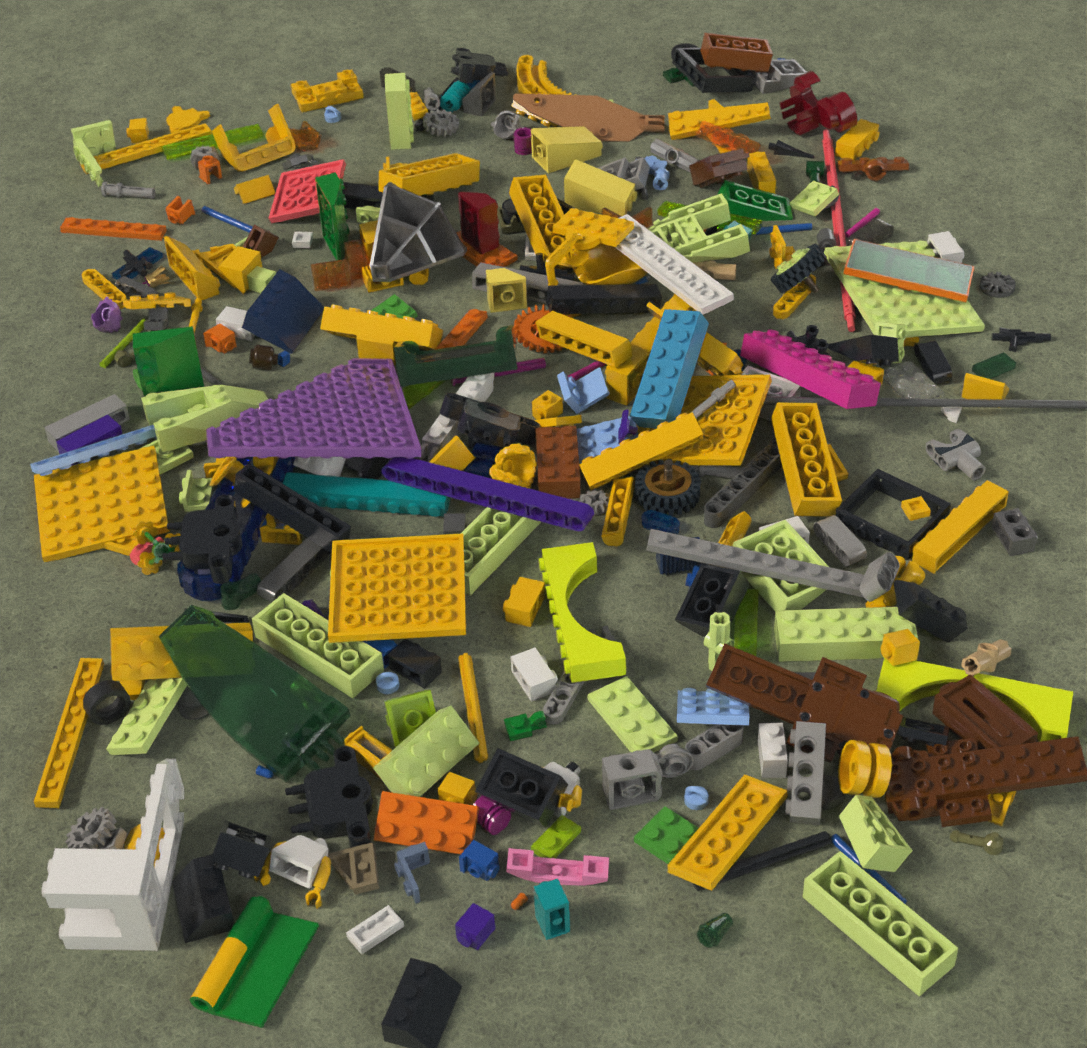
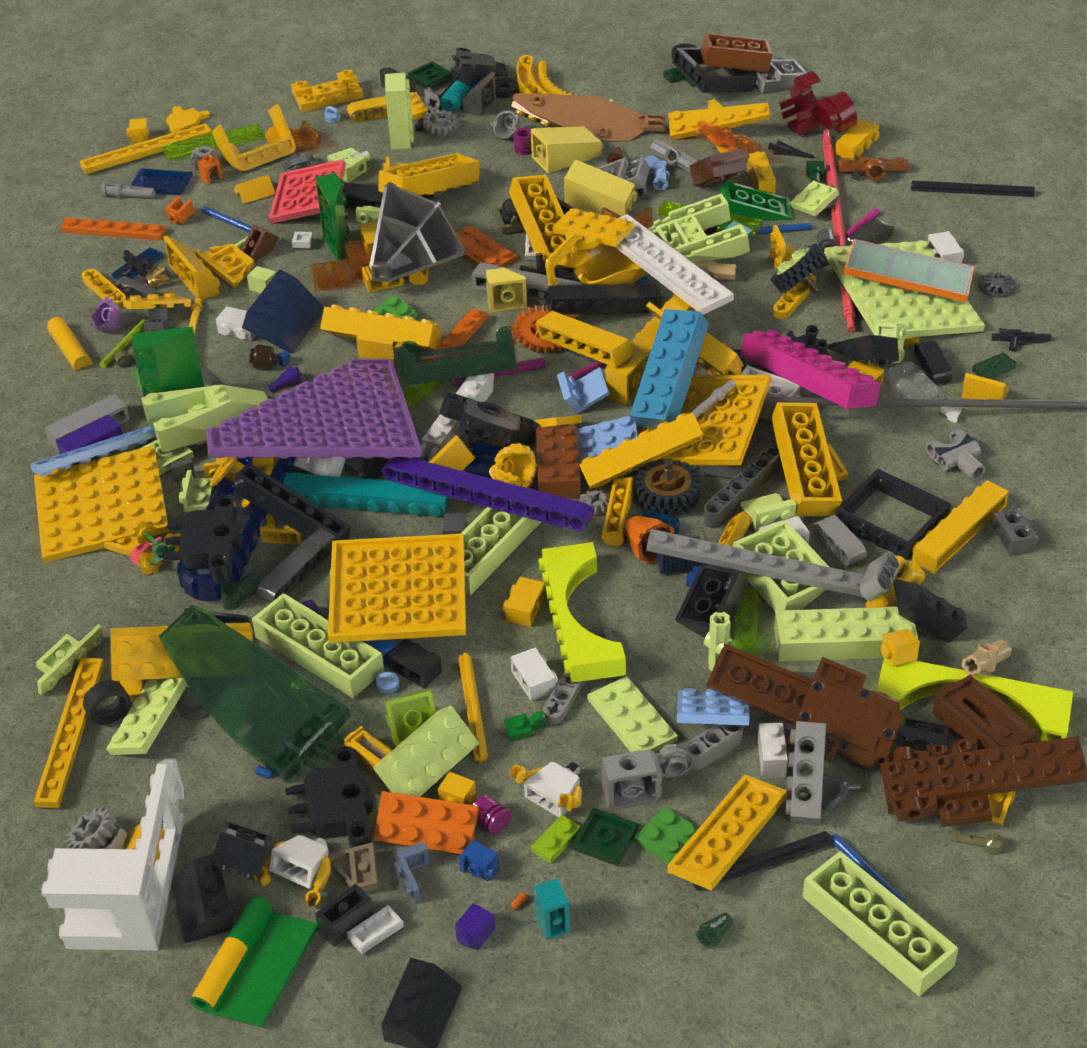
yellowish green bracket [71,120,116,187] -> none
orange window [203,323,237,354] -> none
yellow slope [217,246,262,294] -> none
dark red slope [458,192,500,255] -> none
black slope [475,748,568,828] -> none
bright pink slope [506,848,609,886] -> none
yellow brick [532,390,563,420] -> none
dark purple piece [618,409,638,444] -> none
light blue tile [684,786,709,810] -> none
yellow wheel [838,740,892,798] -> none
yellowish green wedge [839,795,913,872] -> none
yellow plate [901,496,931,521] -> none
none -> yellowish green bracket [36,624,103,695]
none -> yellow brick [47,317,93,371]
none -> clear blue piece [131,168,193,195]
none -> dark grey tile [171,458,196,482]
none -> dark purple cone [267,365,302,393]
none -> black brick [315,883,374,947]
none -> yellowish green torso [327,148,371,183]
none -> yellow beam [347,96,388,123]
none -> dark green plate [407,61,453,89]
none -> black tyre [495,77,519,99]
none -> dark green plate [572,808,638,866]
none -> reddish brown cone [607,147,623,164]
none -> orange cone [624,516,675,565]
none -> yellowish green bracket [740,493,796,533]
none -> black axle [911,181,1035,197]

